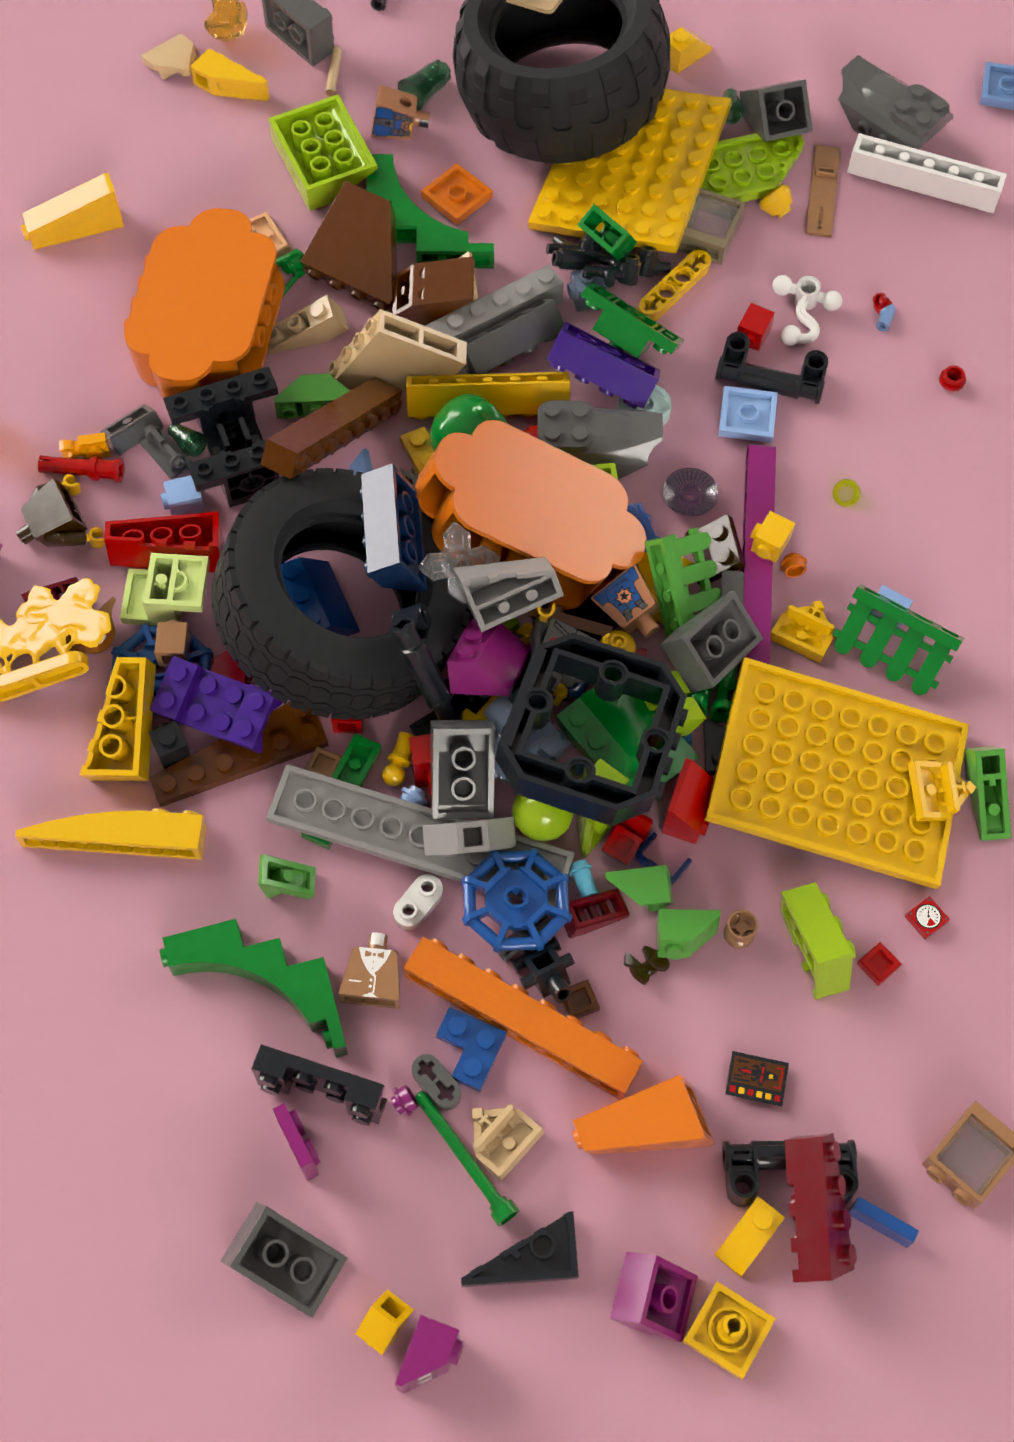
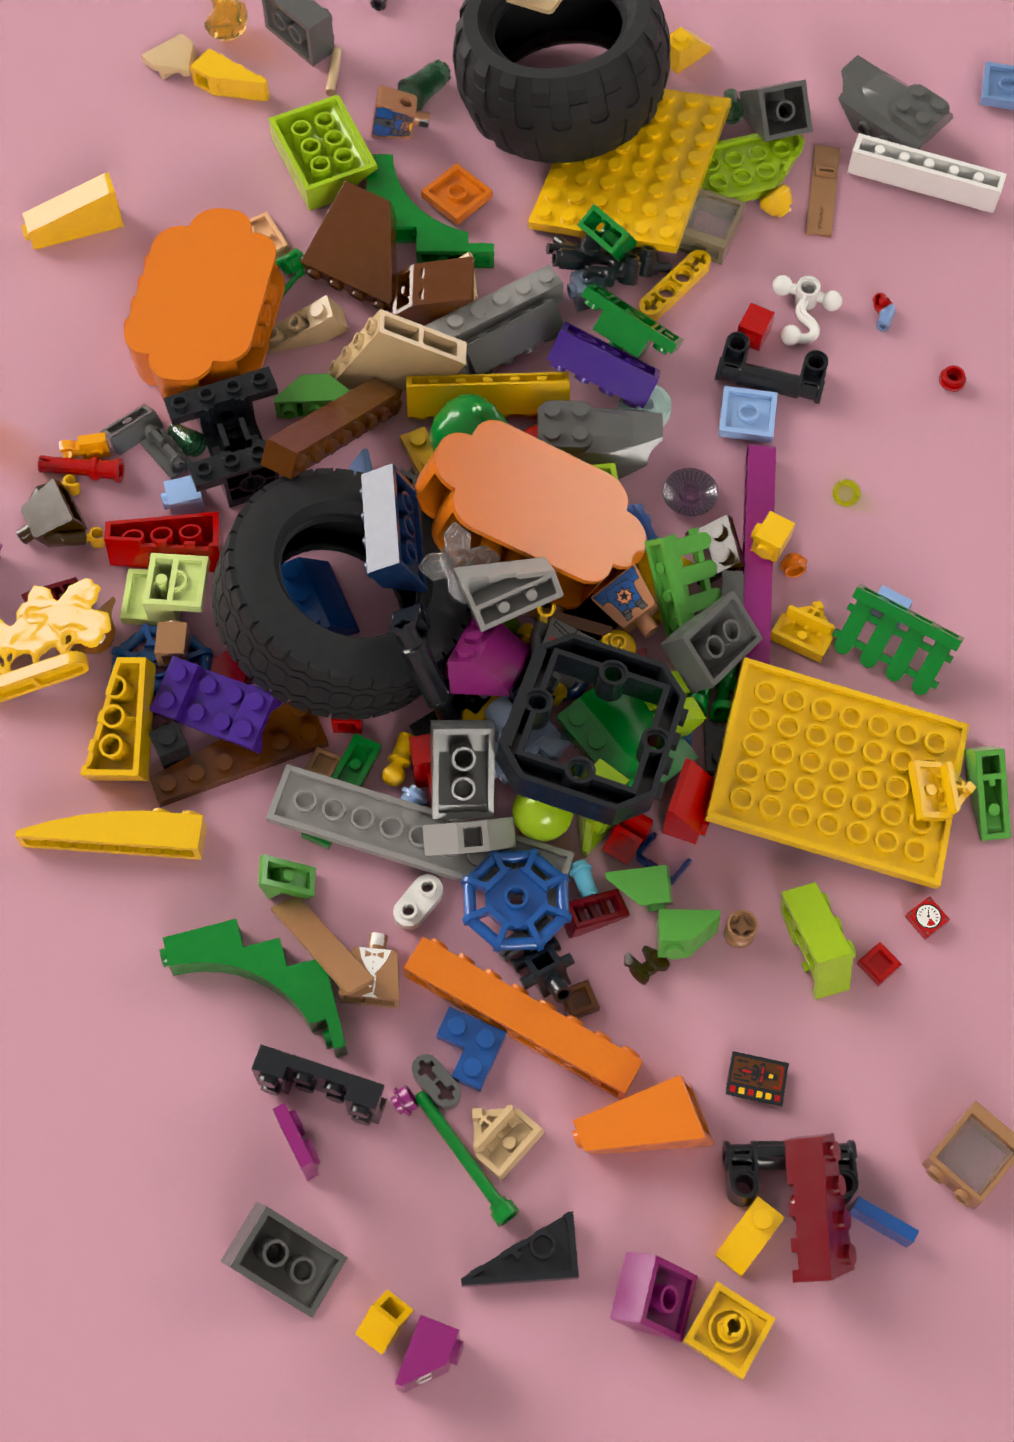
none -> medium nougat piece [271,896,374,996]

